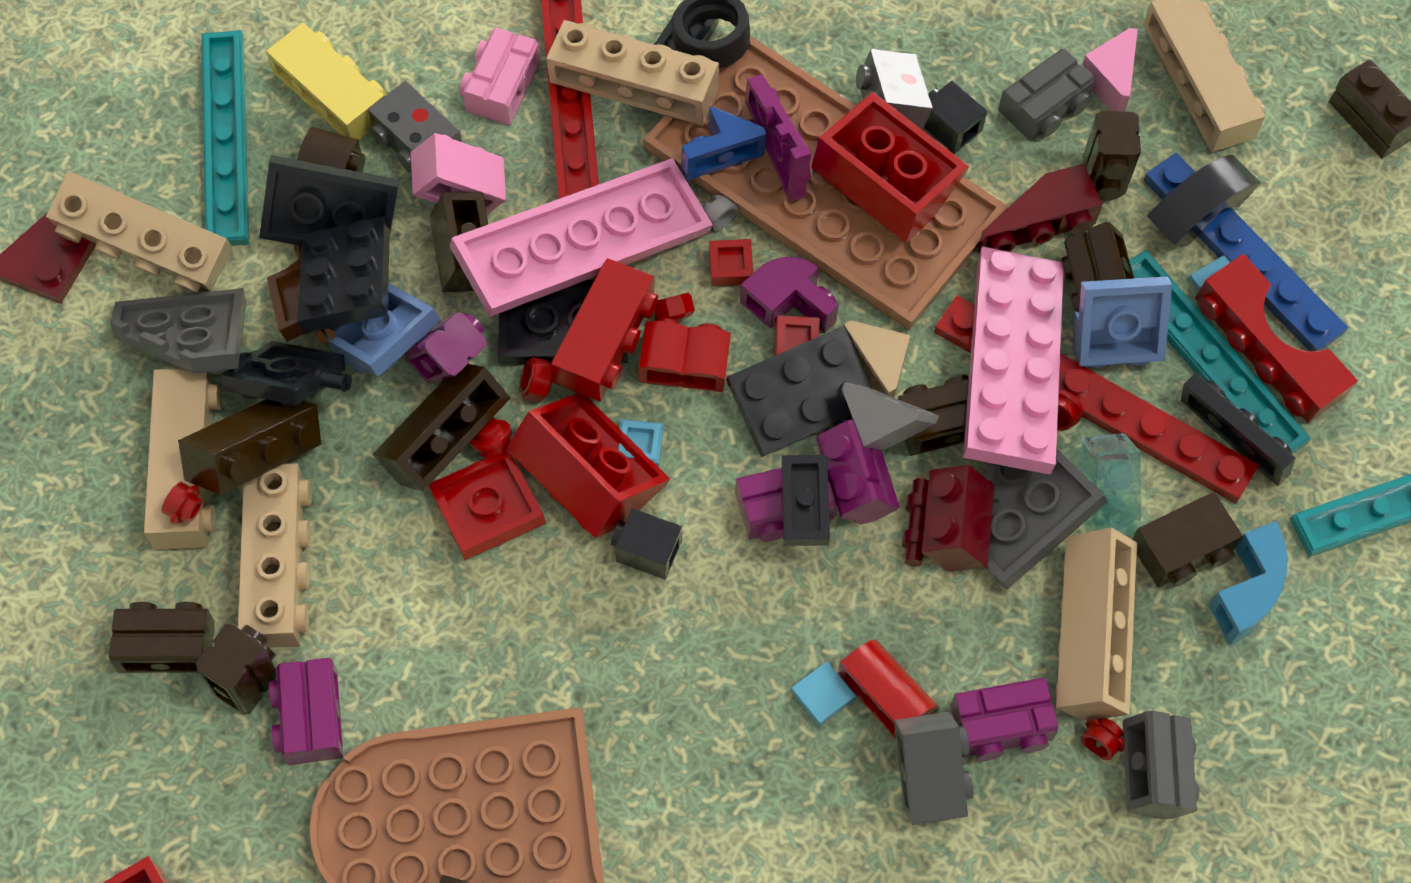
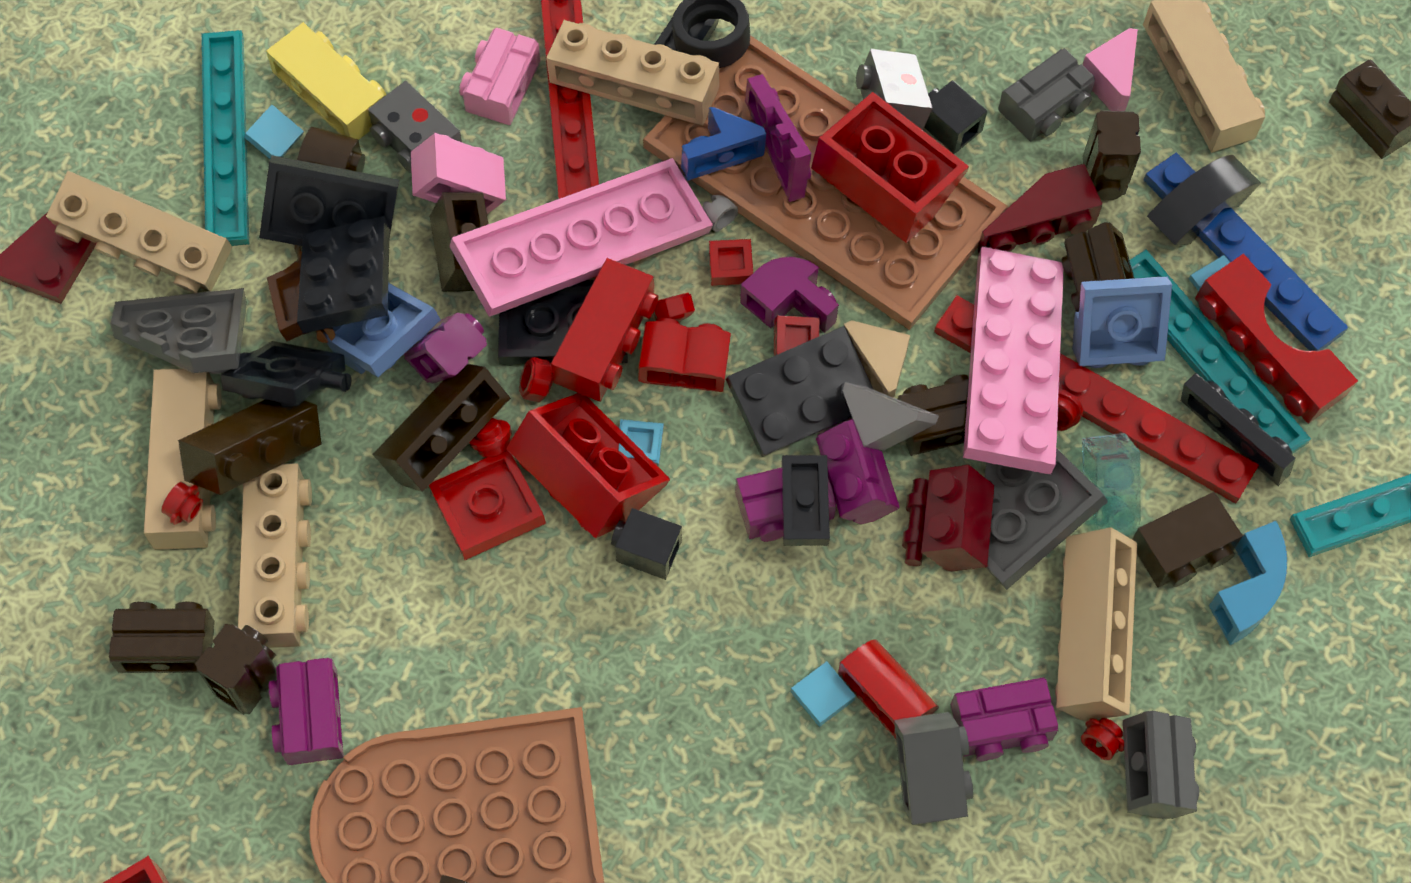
none -> medium azure tile [244,105,304,159]

